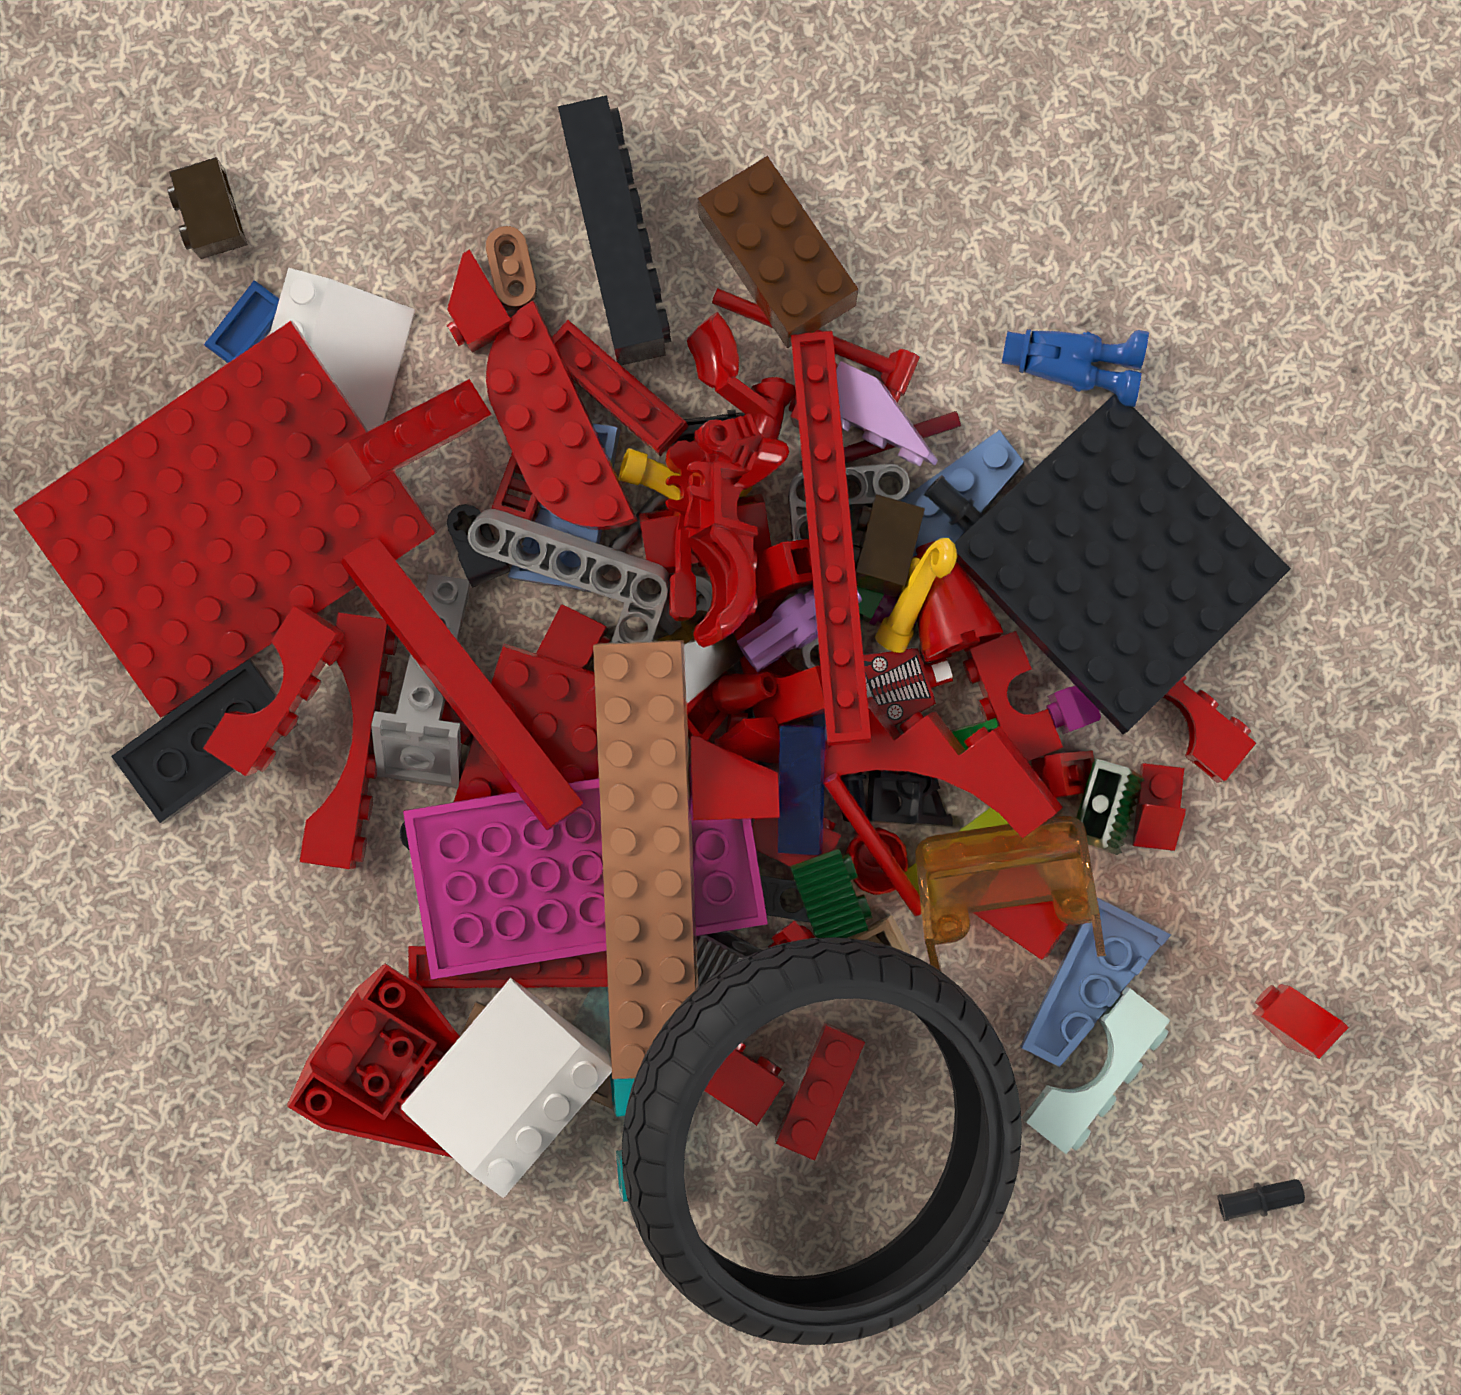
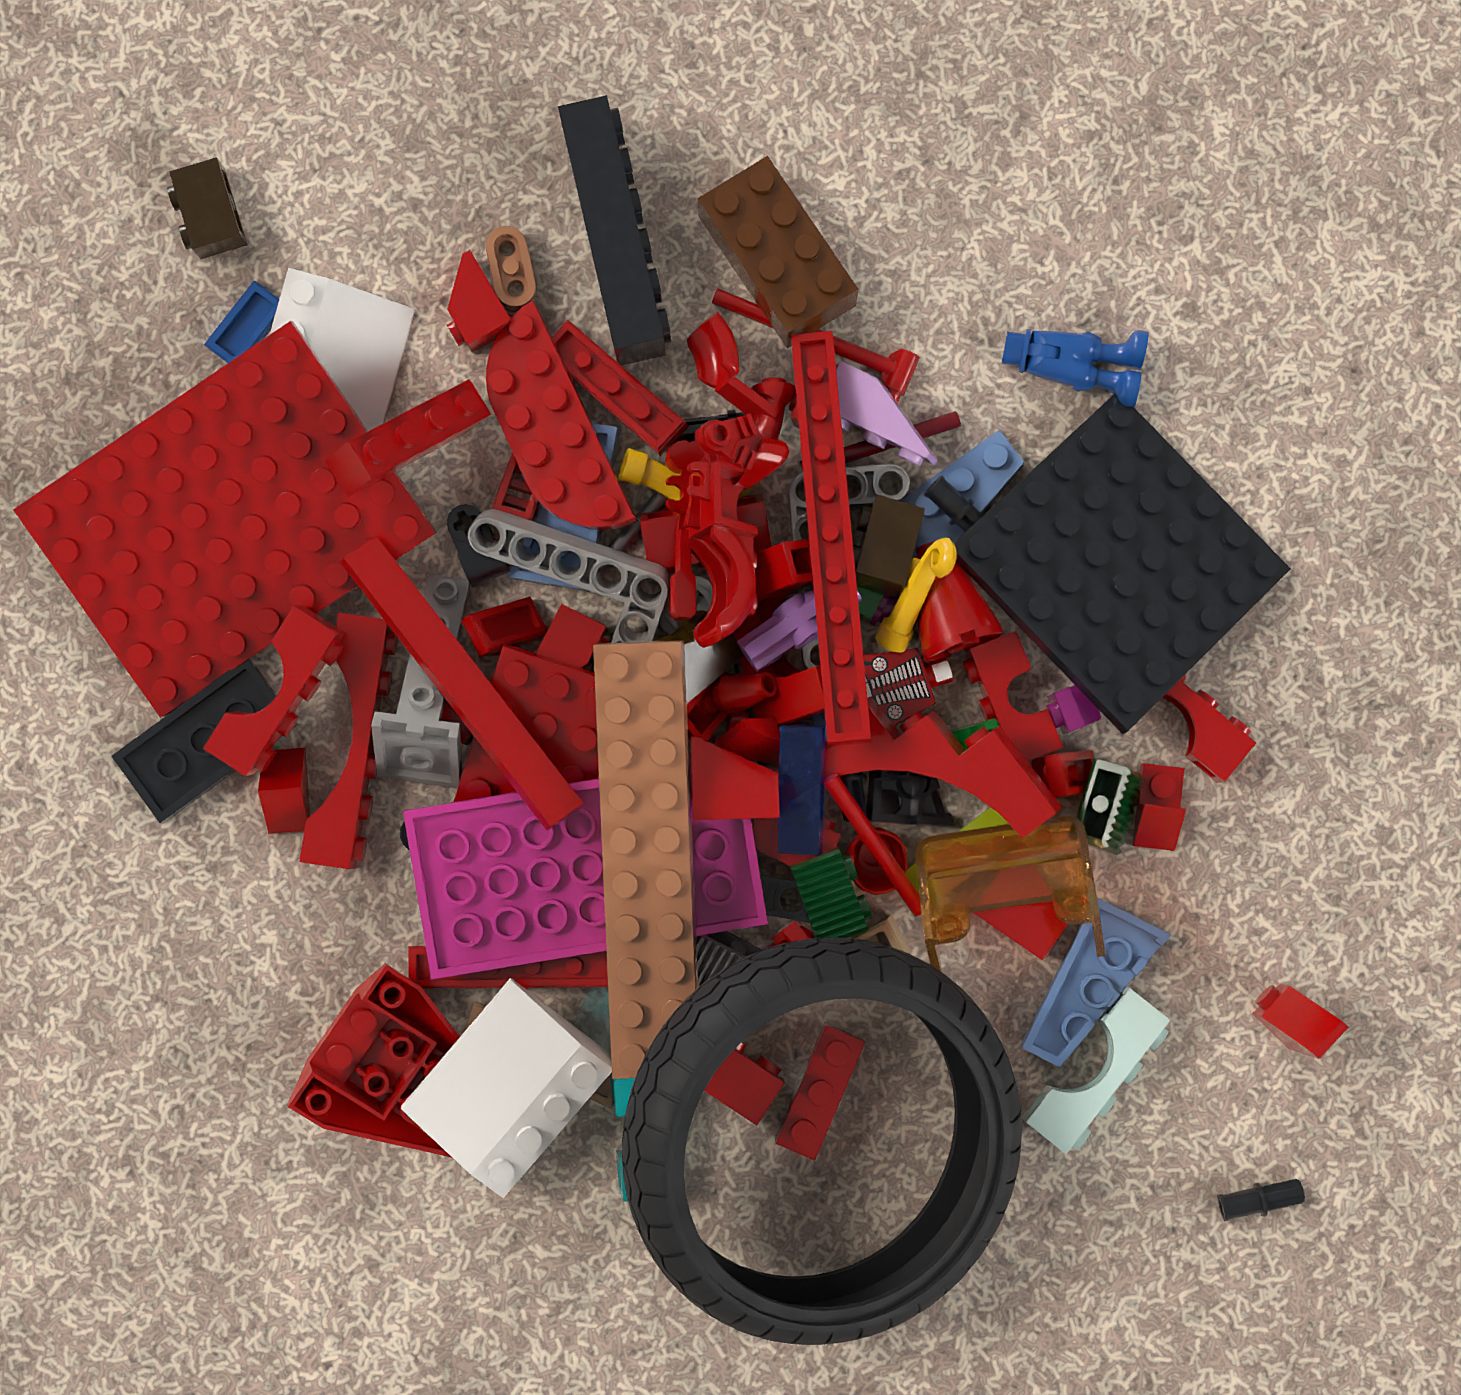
none -> red slope [258,748,310,834]
none -> red tile [461,596,548,658]

